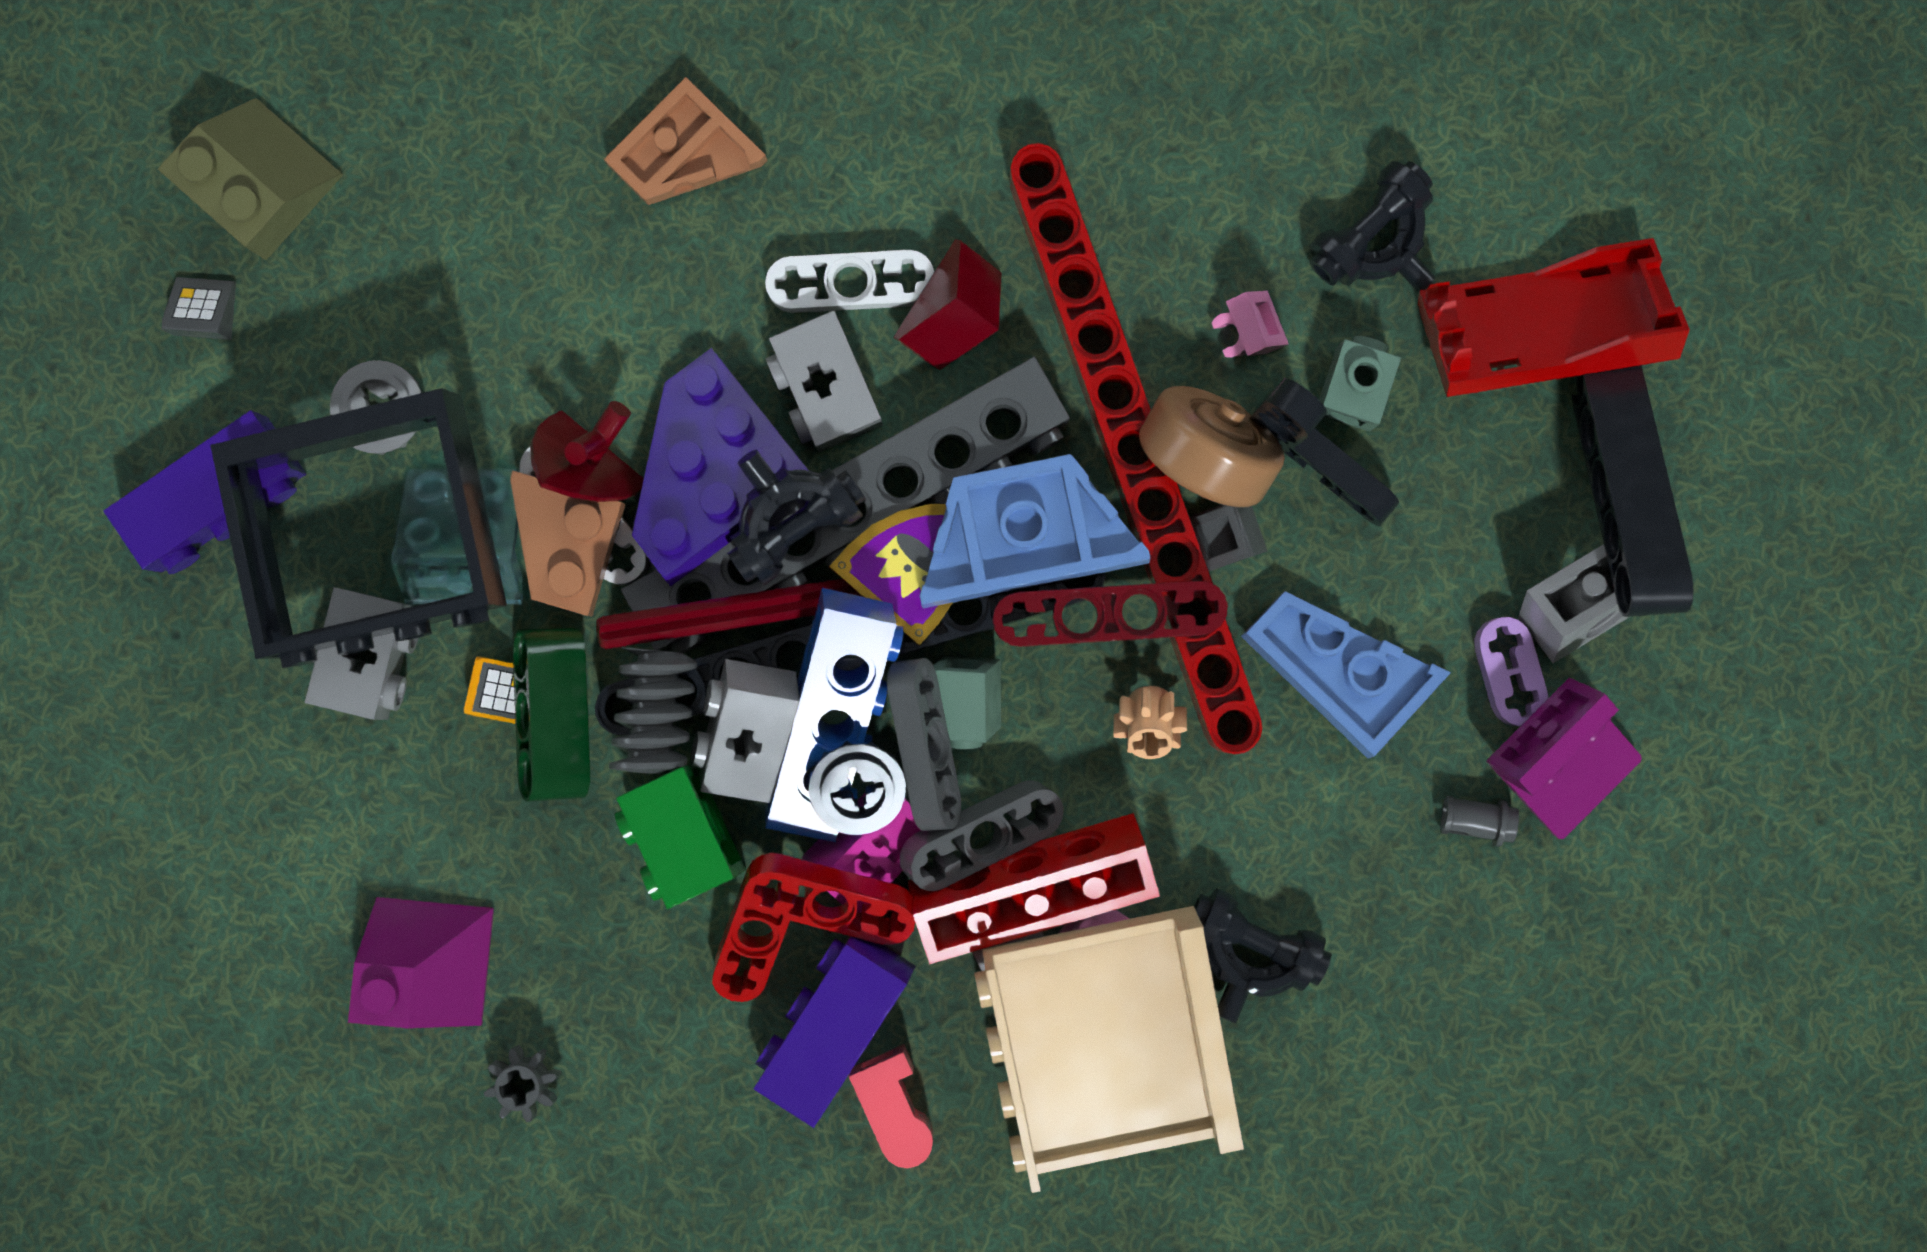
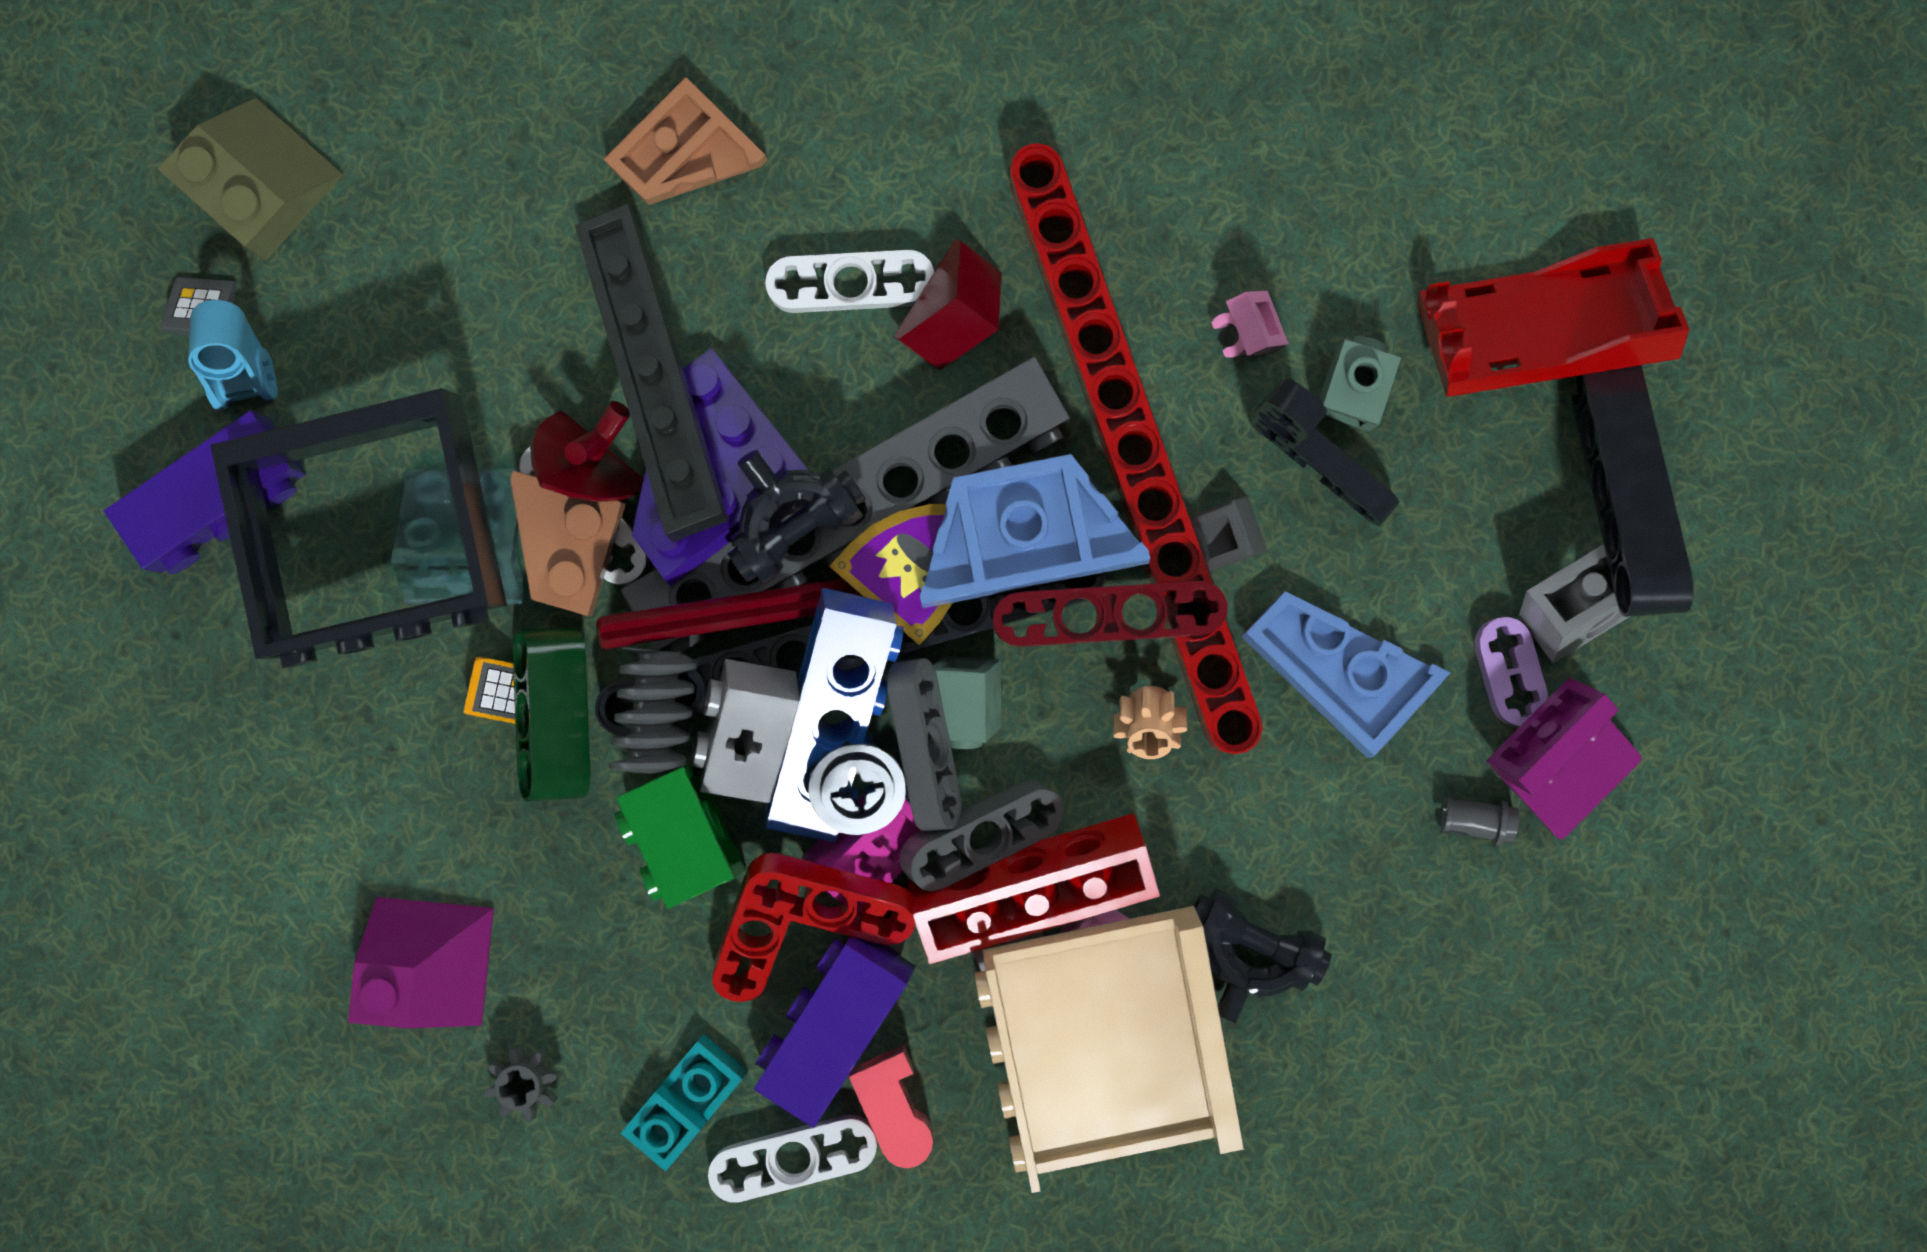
light grey brick [305,587,419,720] -> none
light grey gear [330,361,421,455] -> none
light grey brick [765,311,883,453] -> none
medium nougat wheel [1139,386,1285,507] -> none
black piece [1309,161,1436,293] -> none
none -> medium azure piece [188,300,278,411]
none -> pearl dark grey plate [575,204,729,542]
none -> teal slope [620,1034,748,1172]
none -> white beam [708,1115,878,1203]

